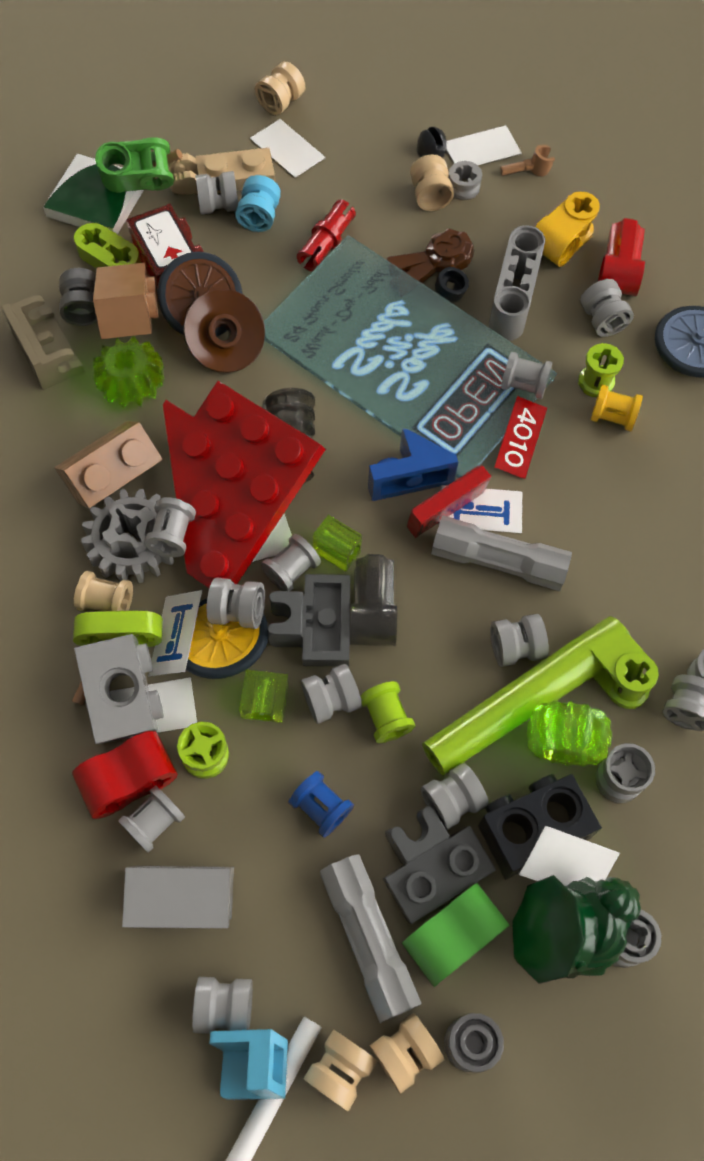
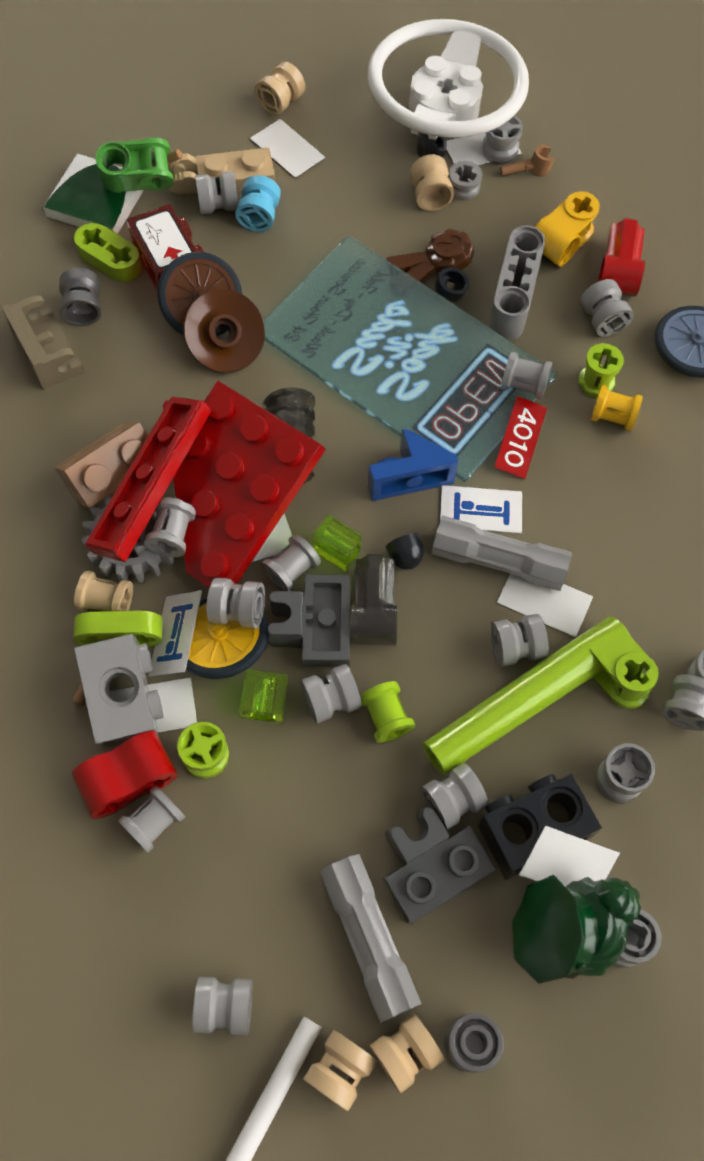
medium nougat brick [93,263,159,339] -> none
clear neon green gear [93,336,165,409] -> none
light grey hinge [122,866,234,928] -> none
medium azure panel [209,1029,288,1100] -> none
blue bush [288,771,354,838] -> none
red pin [296,199,356,272] -> none
bright green axle [402,883,510,987] -> none
red tile [406,465,492,538] -> none
clear neon green gear [527,700,612,767] -> none
none -> red tile [84,396,212,562]
none -> white piece [367,19,529,140]
none -> black hinge [385,533,424,570]
none -> light grey wheel [482,116,523,163]
none -> white sticker [497,574,593,637]

